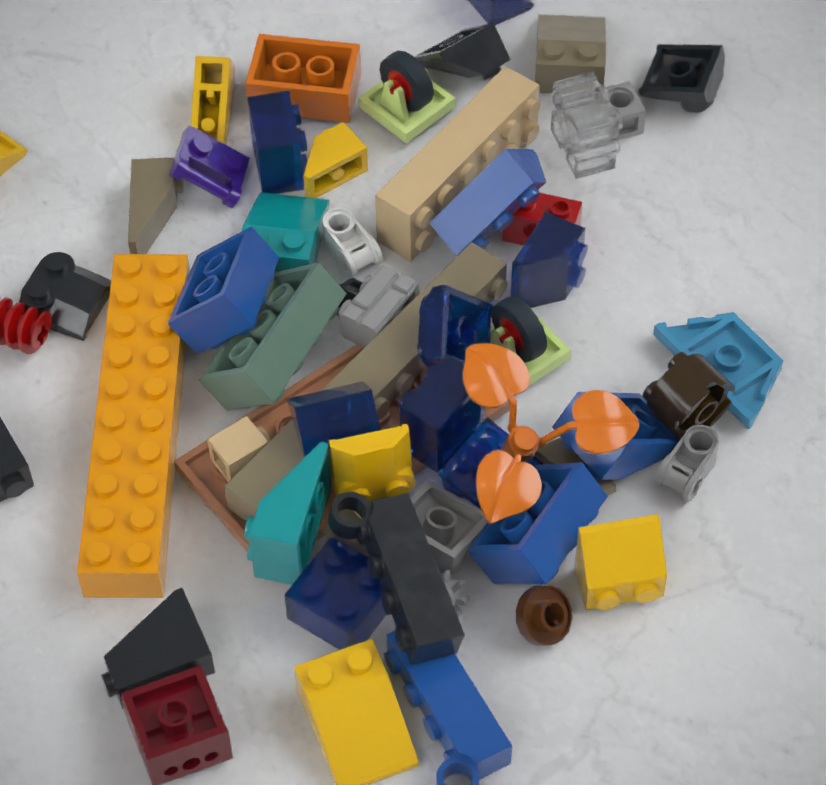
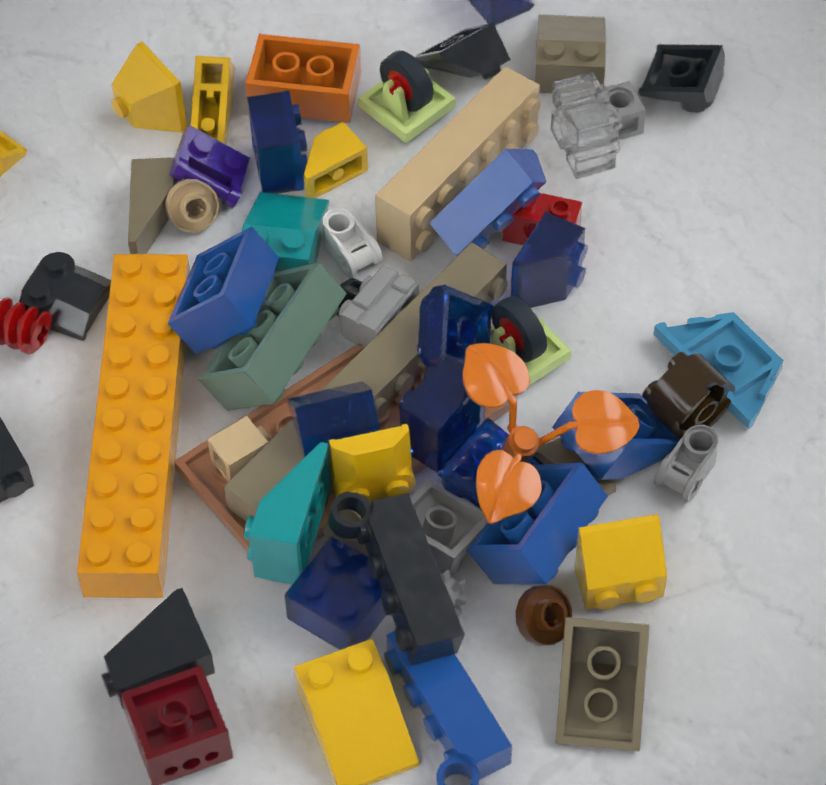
none -> yellow slope [111,42,187,132]
none -> tan plate [165,179,219,233]
none -> dark tan slope [555,617,650,751]

